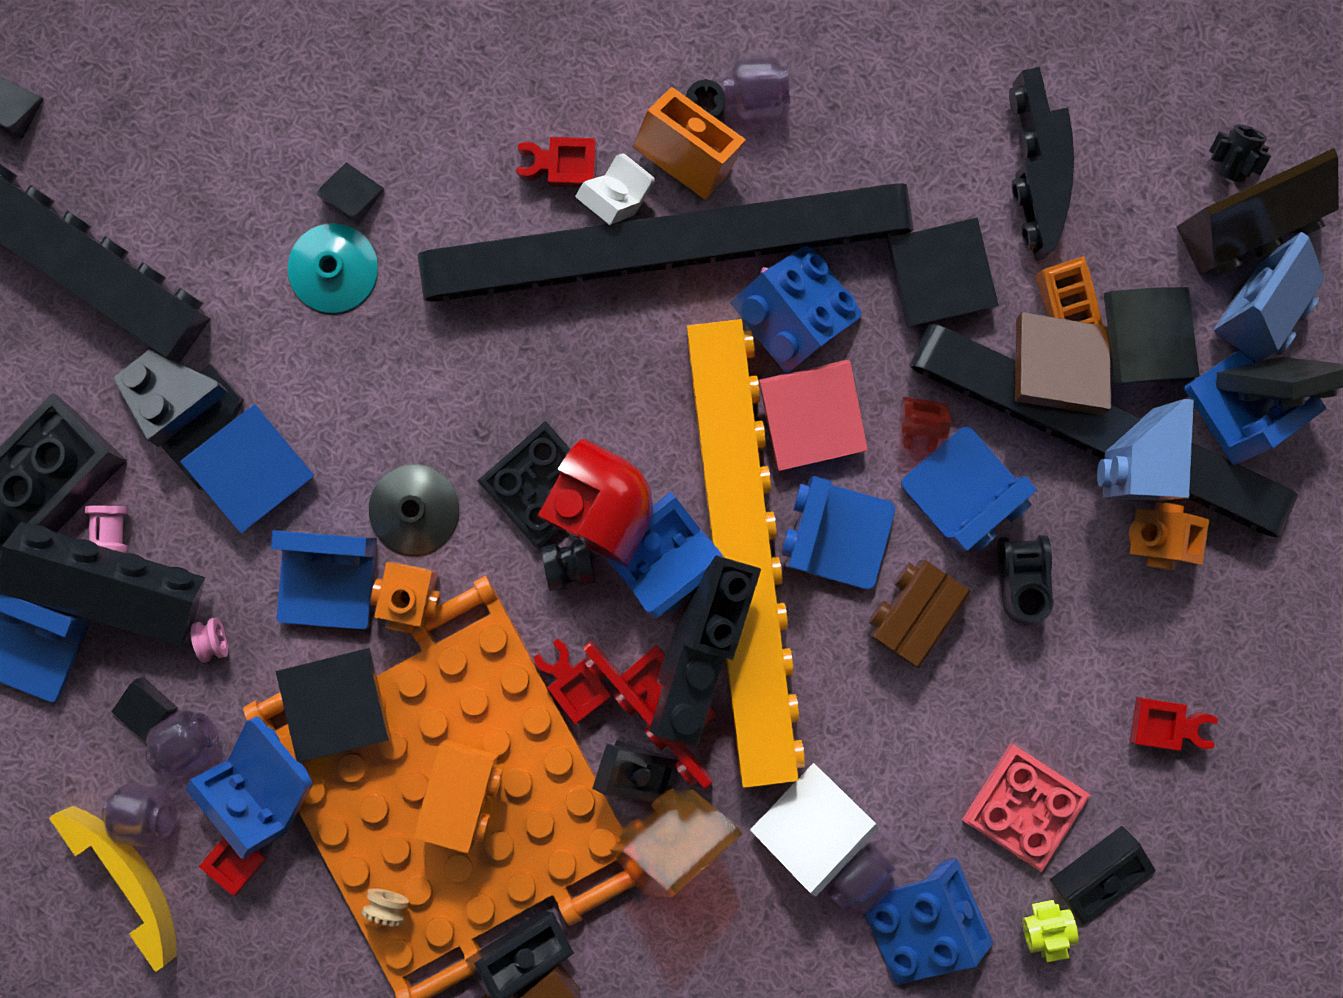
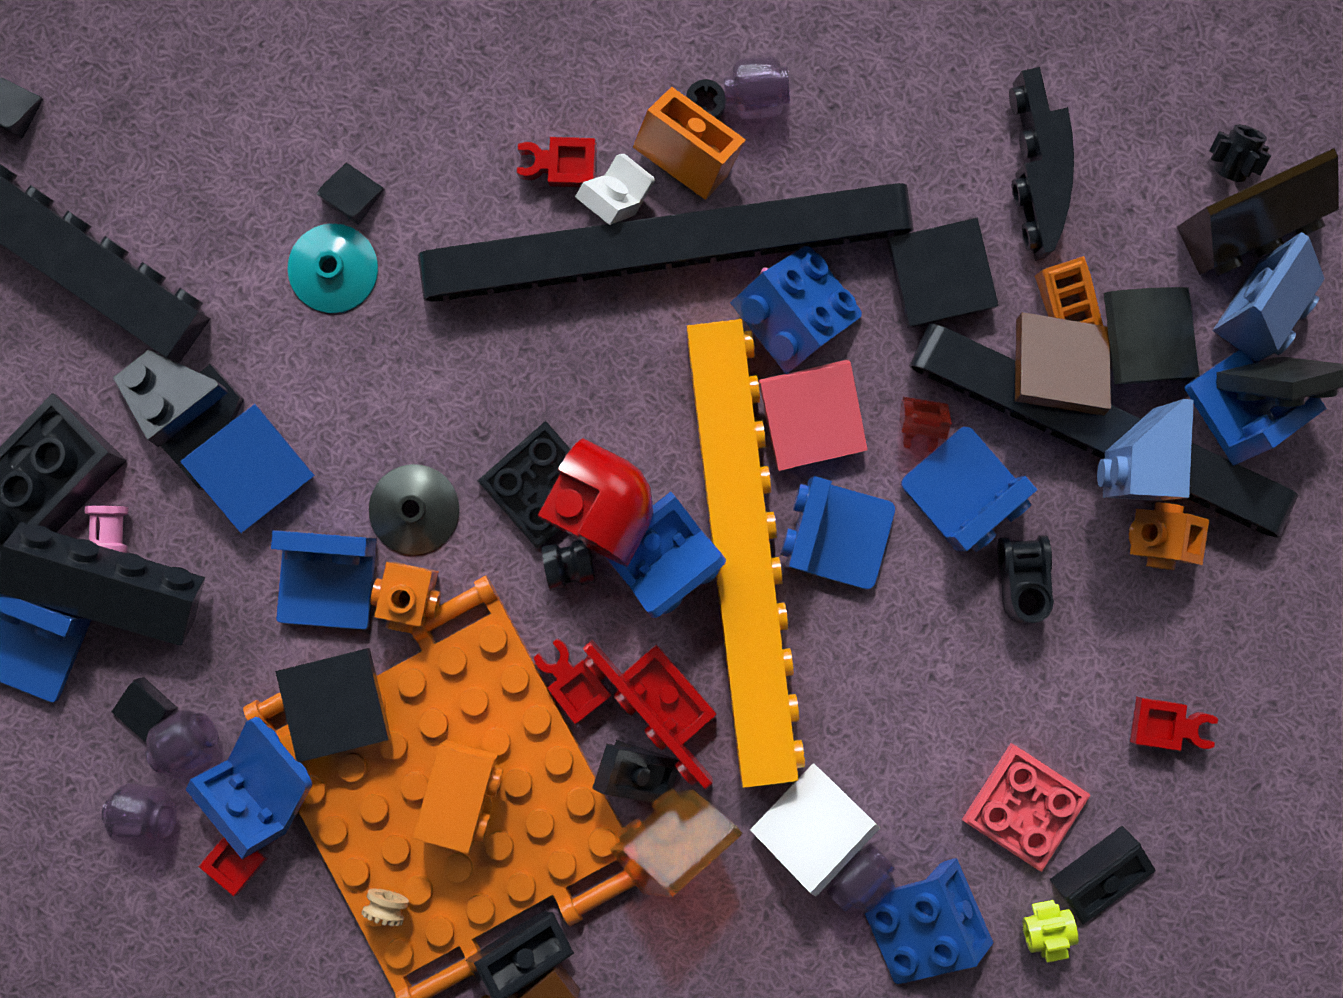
yellow slope [49,806,177,973] -> none
bright pink bush [190,617,228,663] -> none
black slope [649,555,761,746] -> none
reddish brown brick [868,560,971,668] -> none

